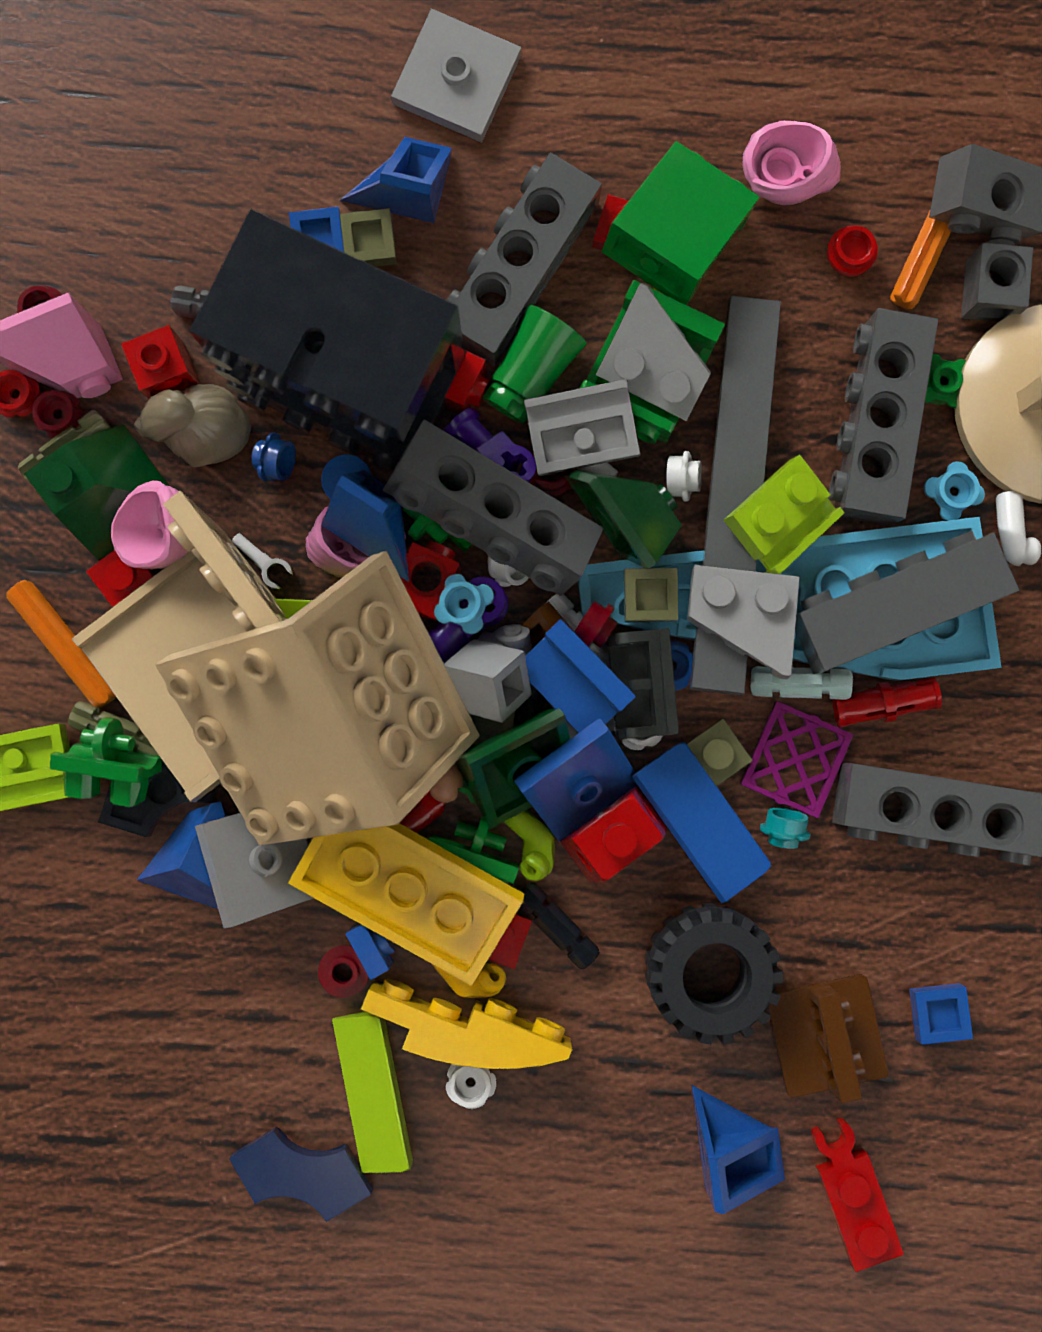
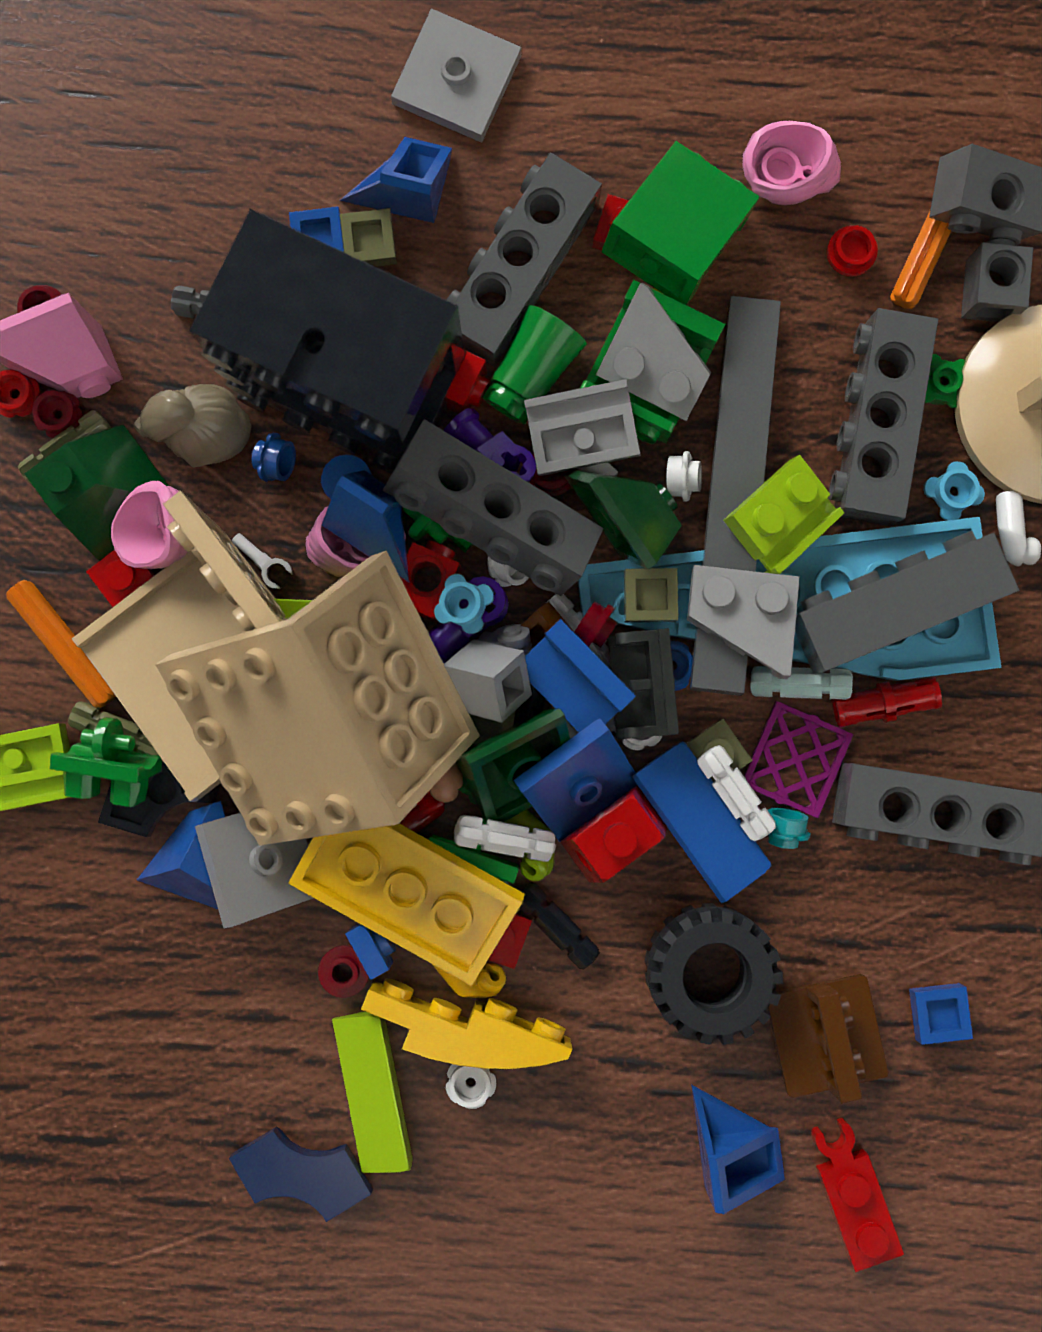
red brick [121,325,200,399] -> none
none -> white axle [454,815,556,862]
none -> white axle [697,745,776,841]

